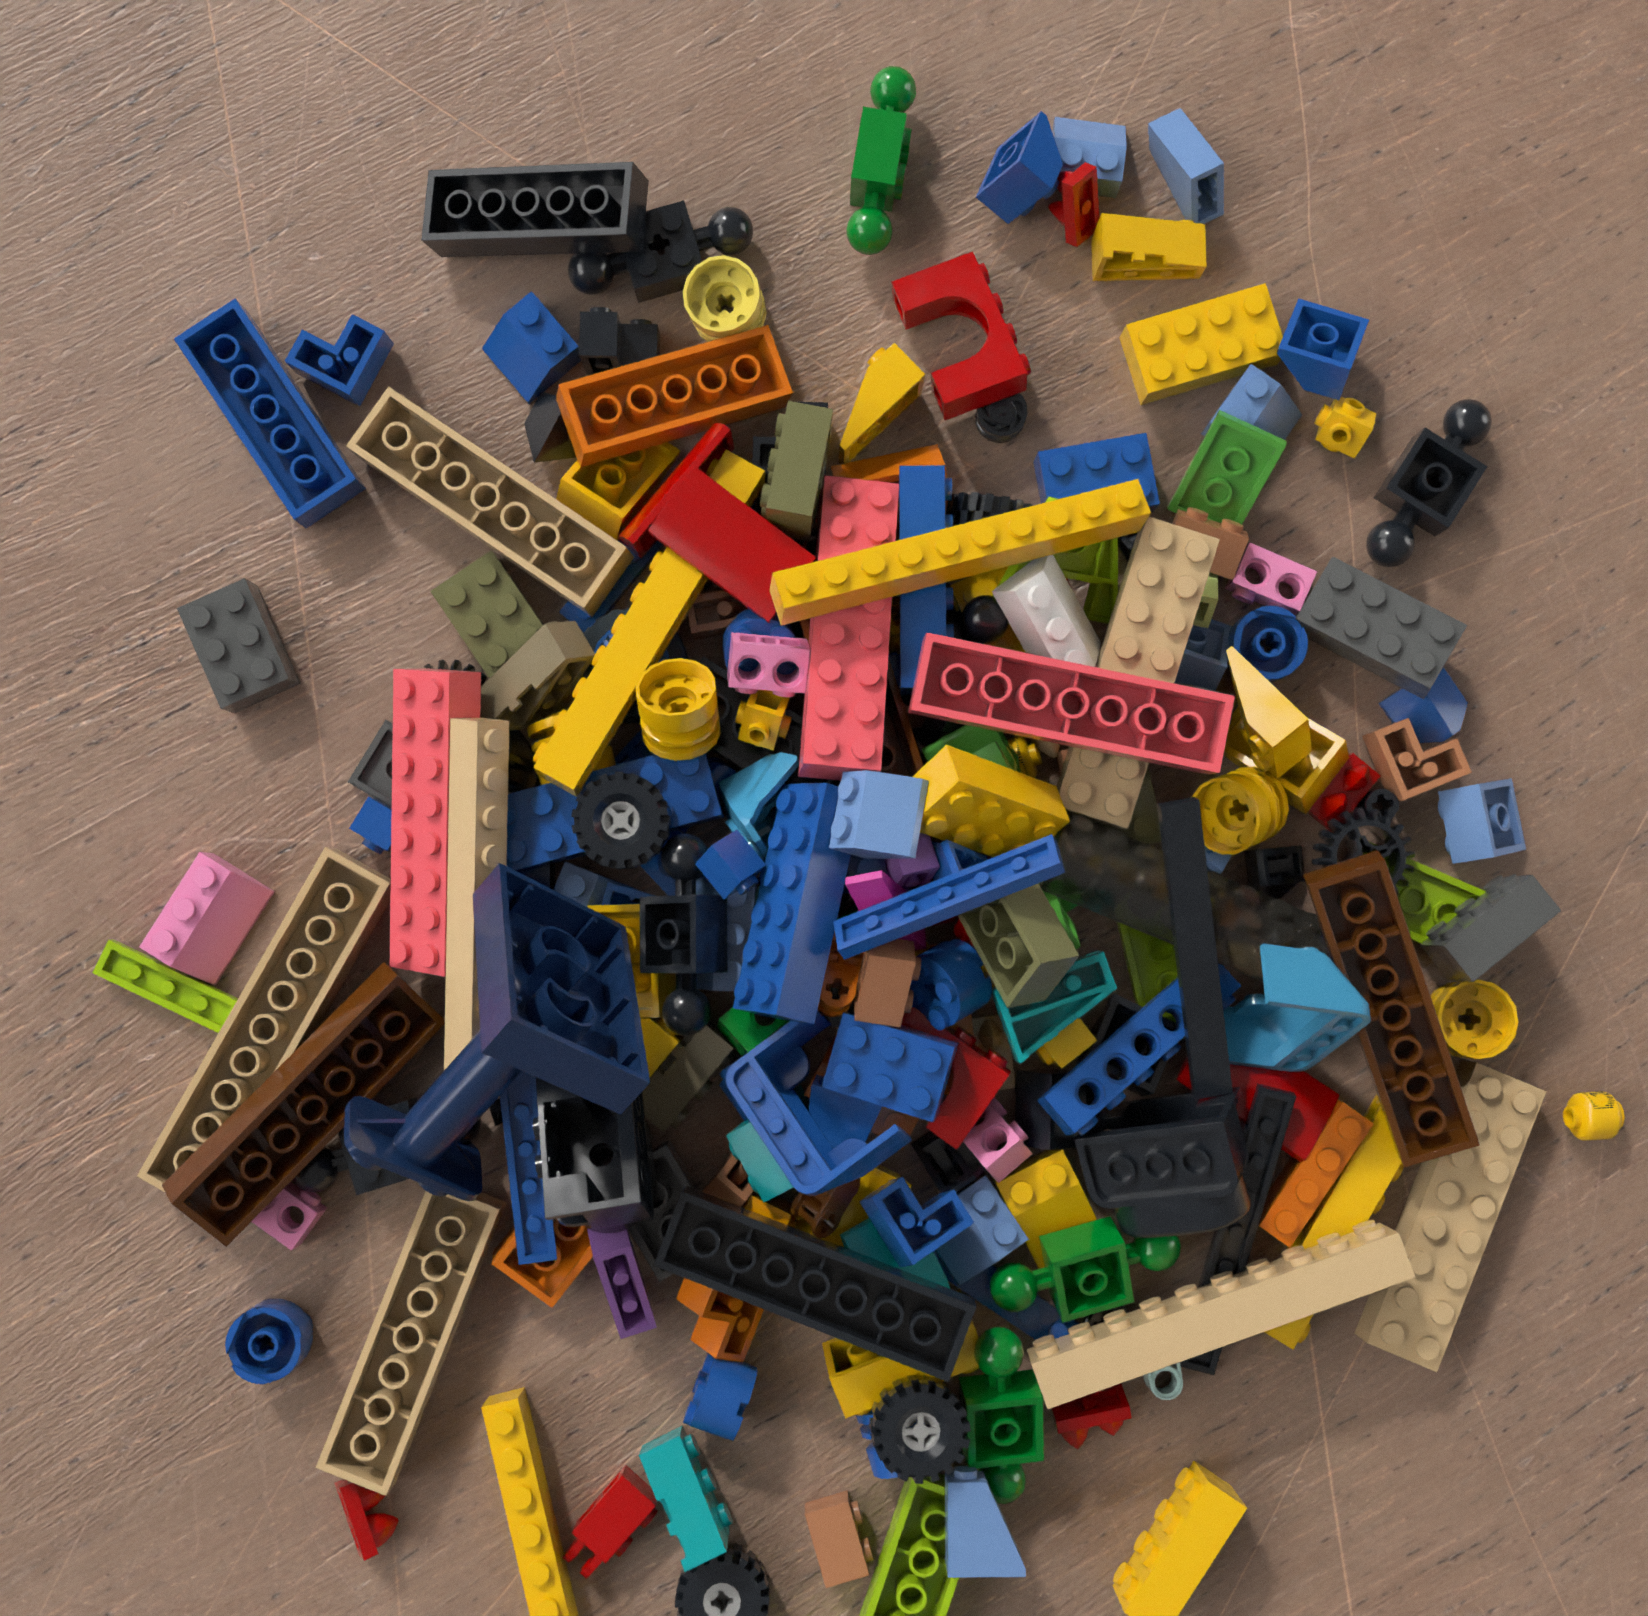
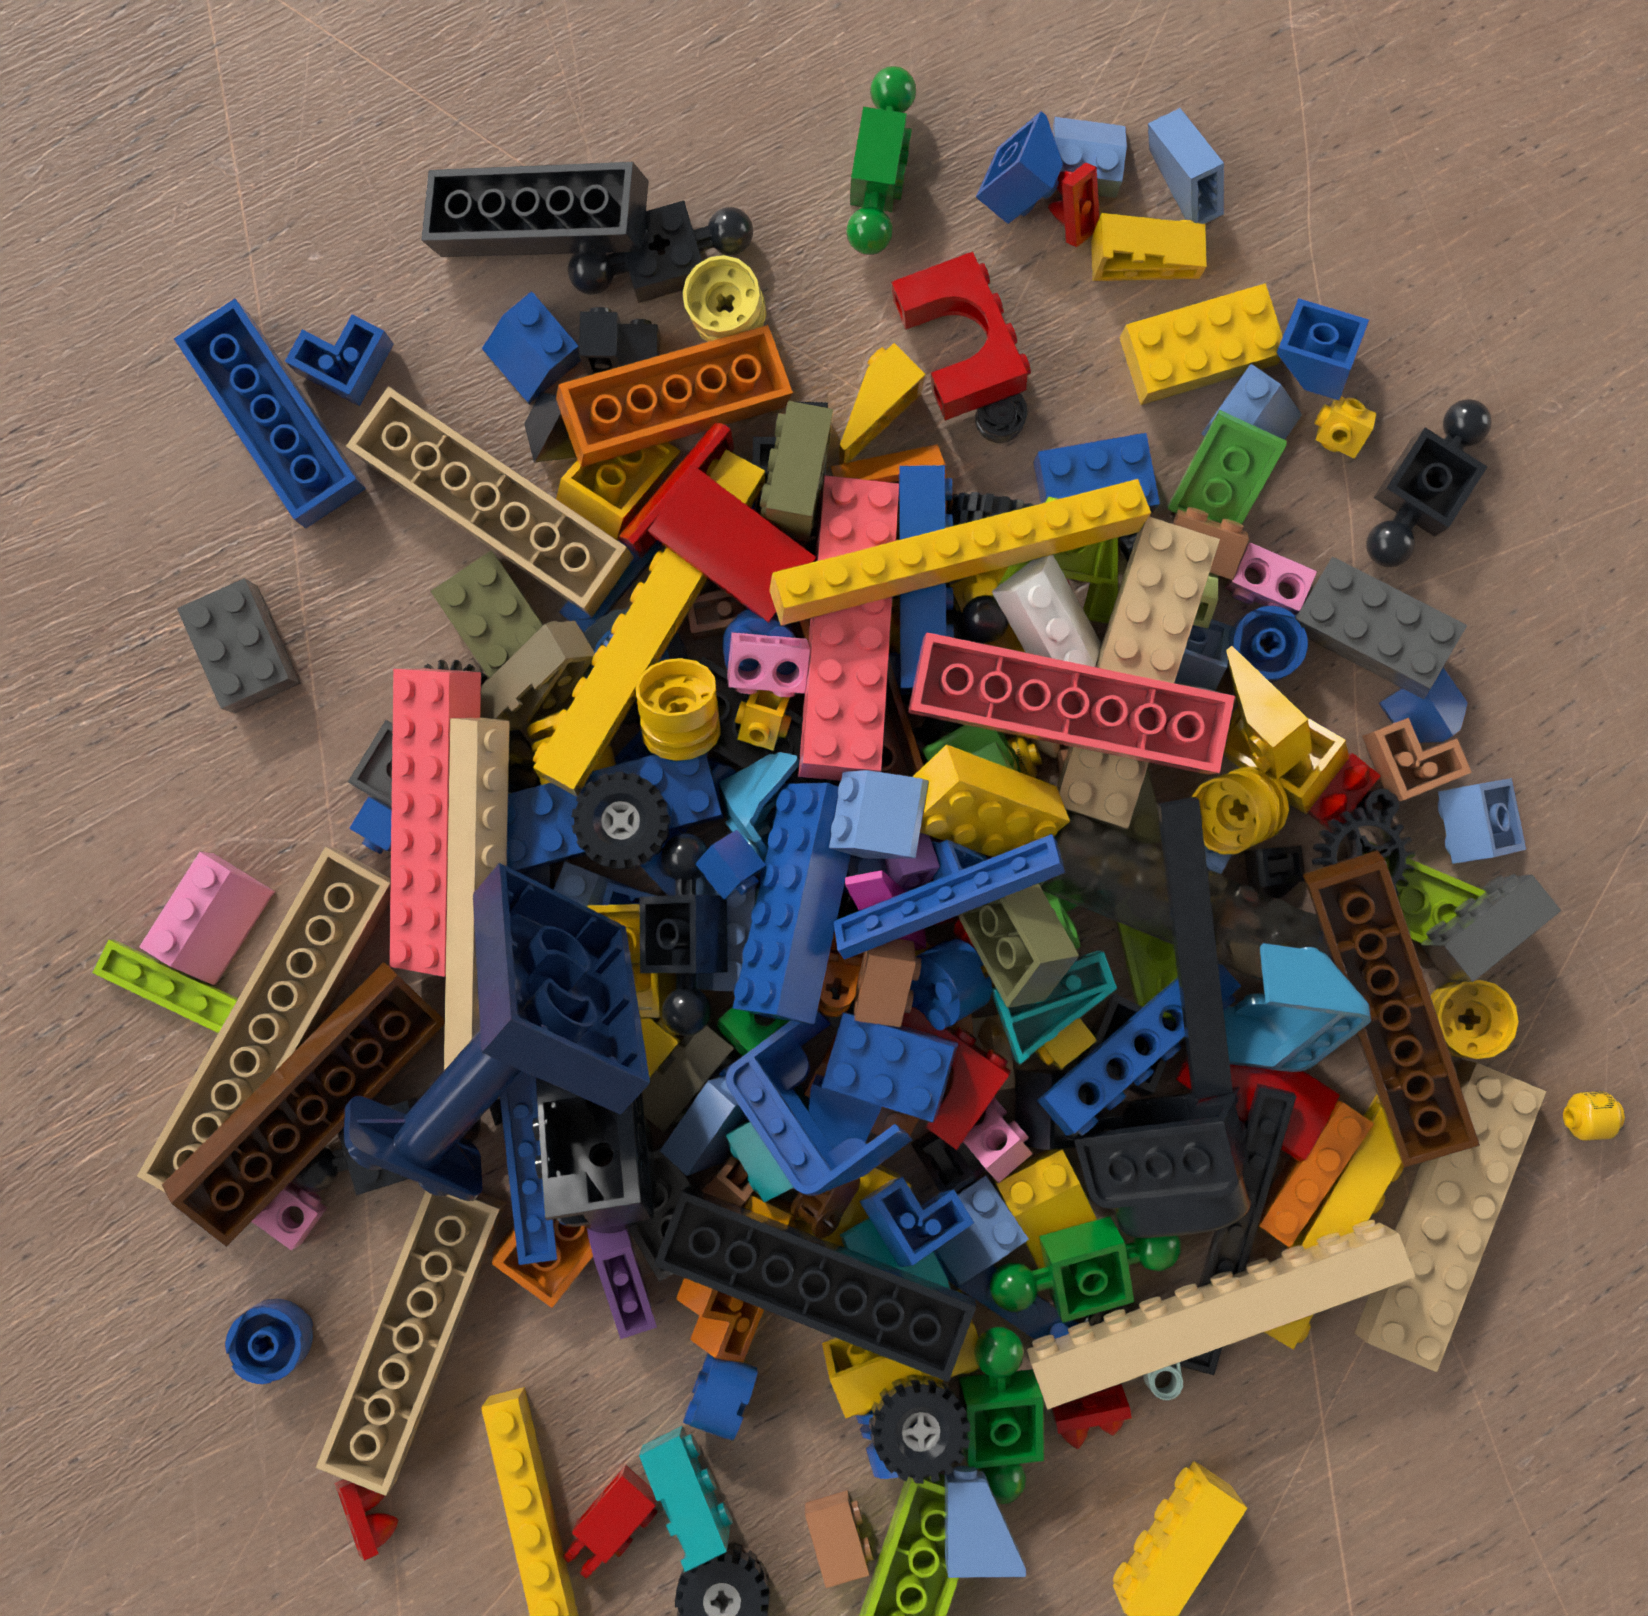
none -> medium blue slope [660,1076,746,1176]

